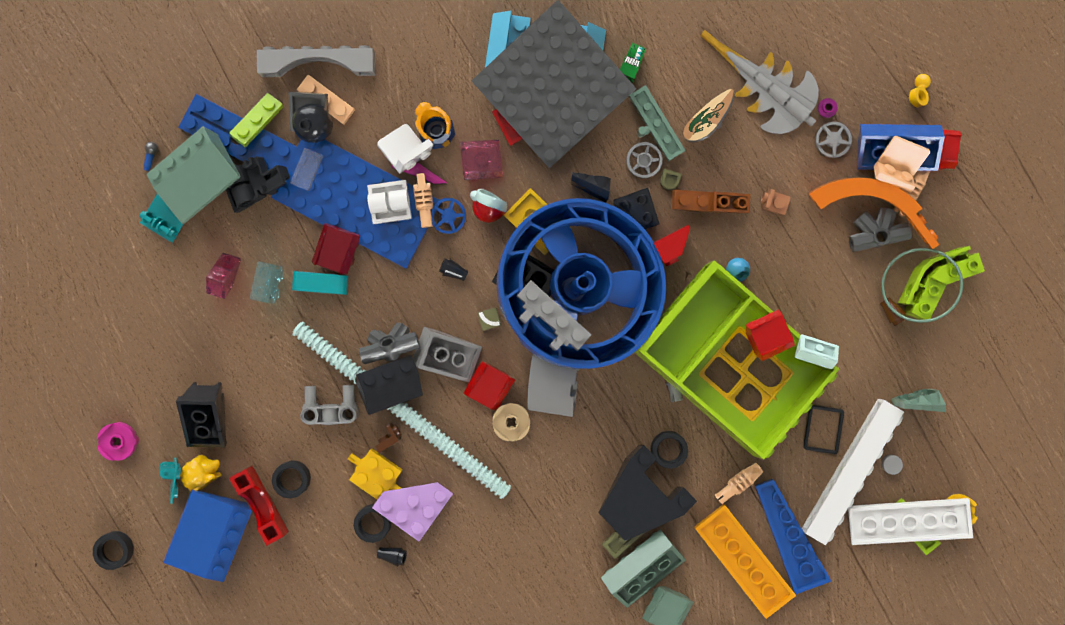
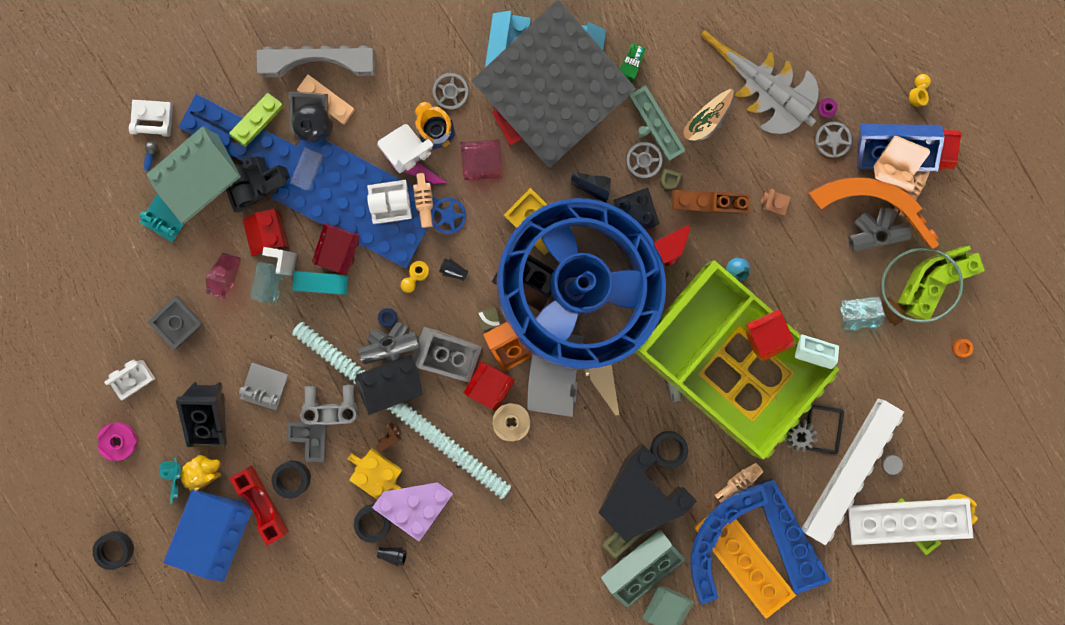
piece [470,189,507,223] -> none
light grey hinge [517,280,591,351] -> none
sand green slope [891,388,946,412] -> none
none -> white bracket [104,359,155,401]
none -> white plate [129,100,173,137]
none -> dark grey plate [148,296,204,350]
none -> light grey hinge [239,363,288,410]
none -> red slope [242,208,289,257]
none -> white panel [262,247,297,276]
none -> dark grey plate [287,421,327,462]
none -> dark blue tile [378,308,398,327]
none -> yellow plate [400,261,429,293]
none -> light grey wheel [433,73,469,110]
none -> orange slope [483,322,533,372]
none -> tan slope [584,364,619,415]
none -> blue plate [690,483,768,605]
none -> light grey gear [785,419,817,452]
none -> clear light blue bracket [840,297,885,331]
none -> orange tile [952,339,974,358]

